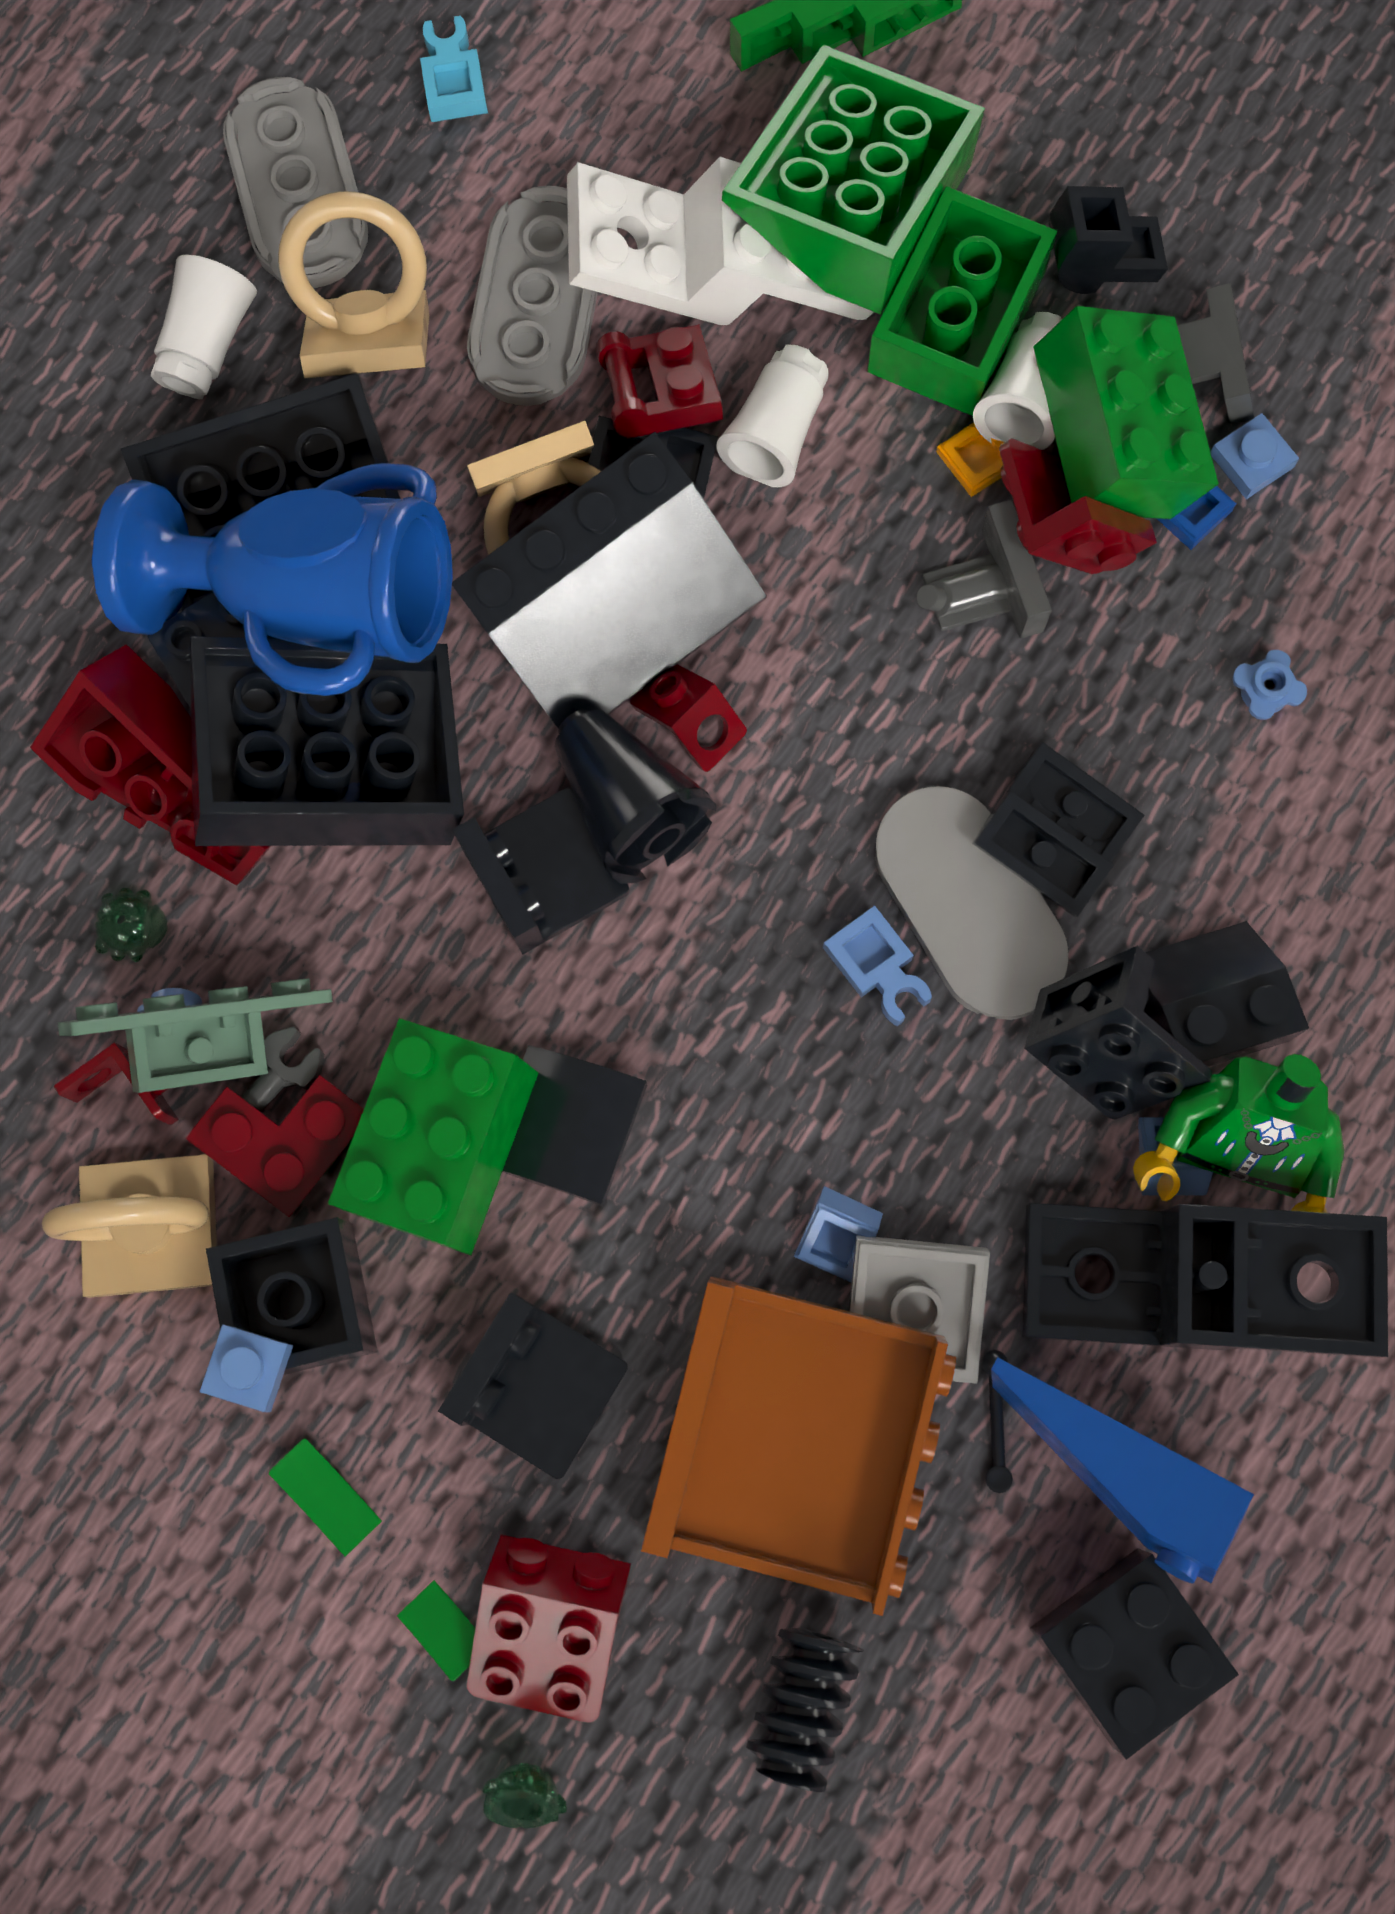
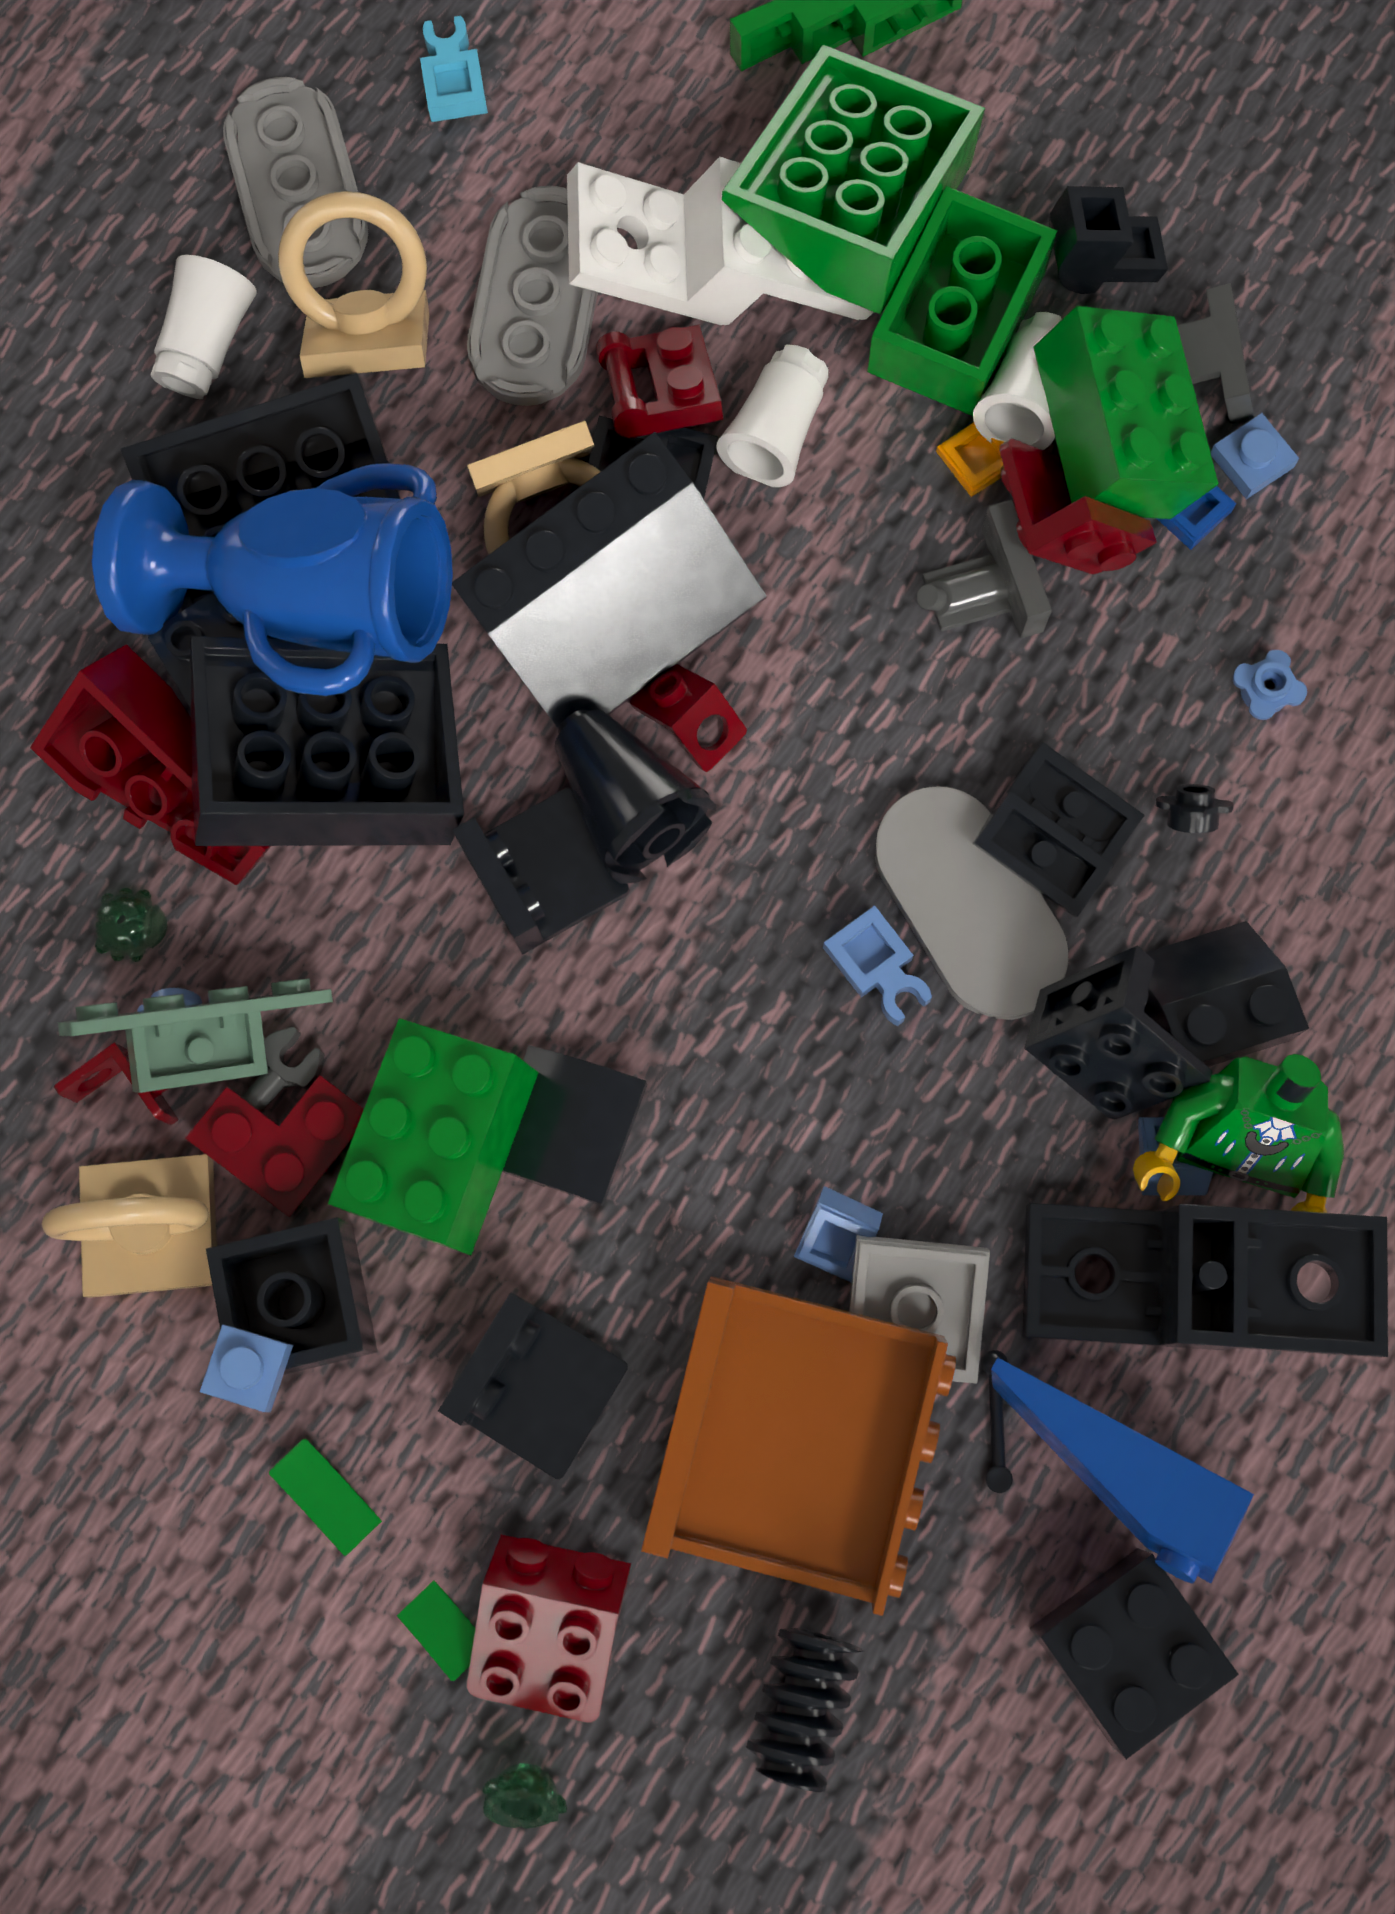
none -> black plate [1156,784,1234,833]

